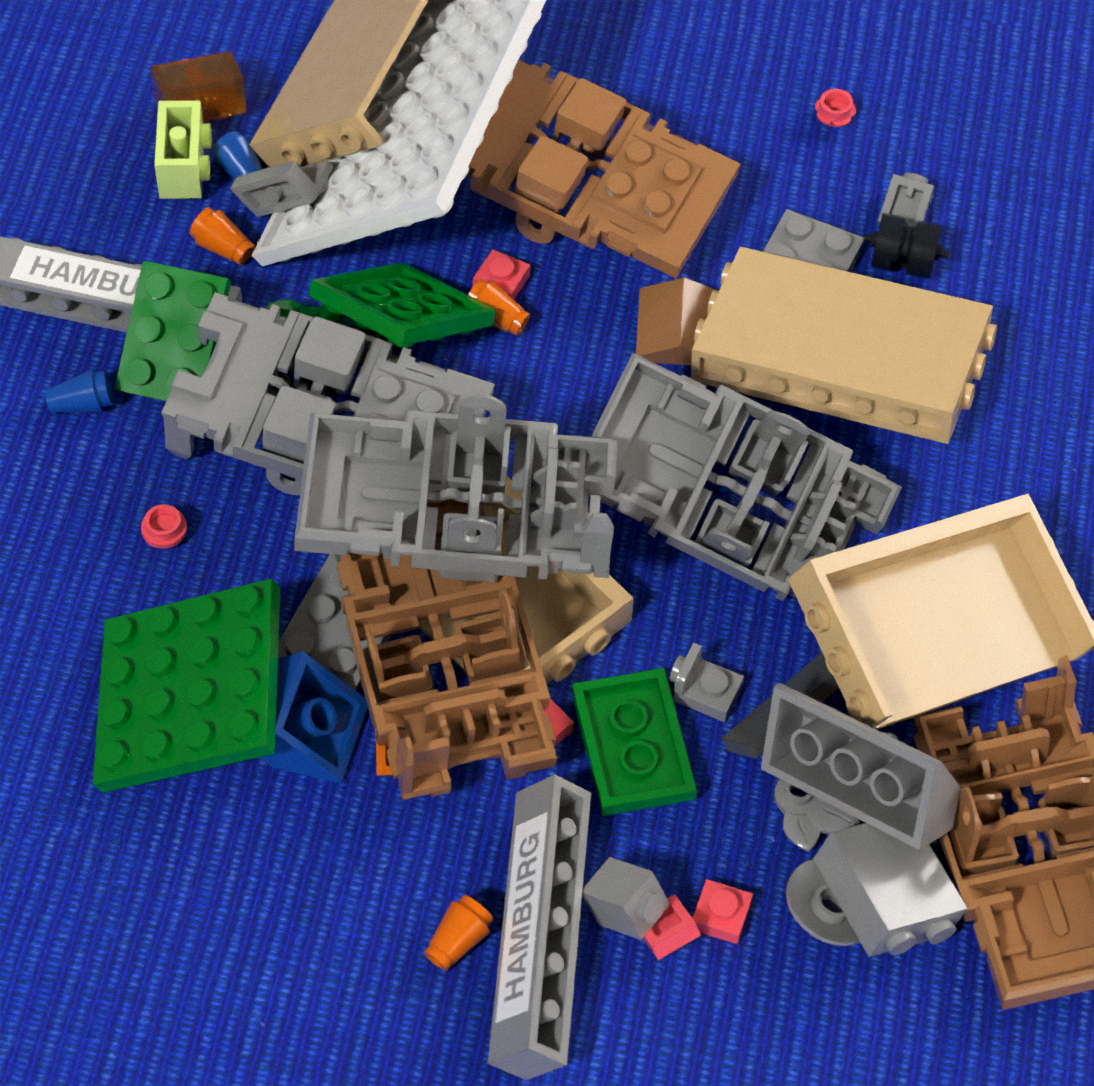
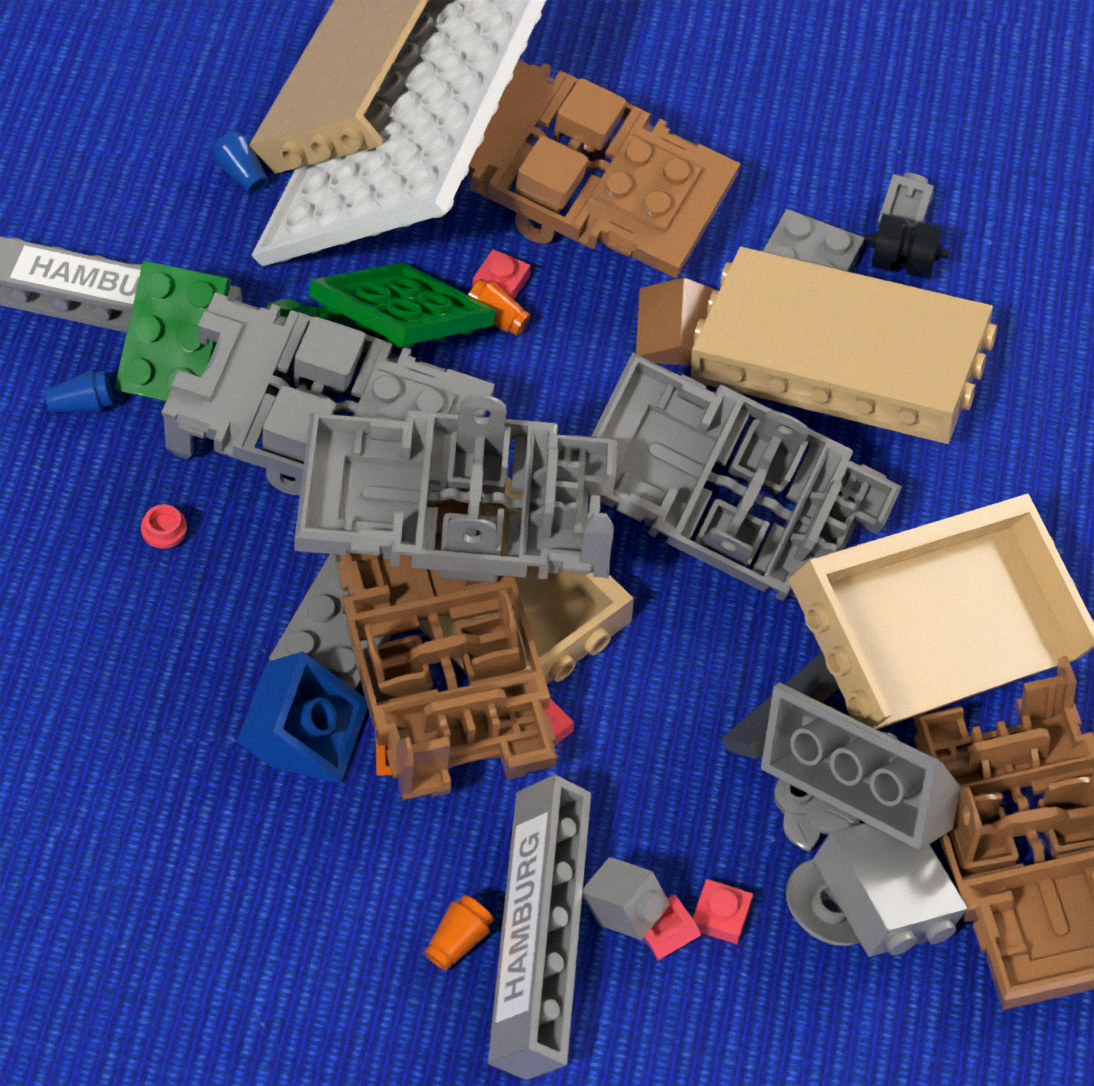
green plate [93,578,280,793] -> none
clear orange brick [151,51,246,121] -> none
yellowish green brick [155,100,212,199] -> none
orange cone [189,207,255,266] -> none
light grey panel [230,160,333,217] -> none
green plate [571,668,697,816] -> none
light grey bracket [669,643,744,722] -> none
coral plate [815,89,856,127] -> none

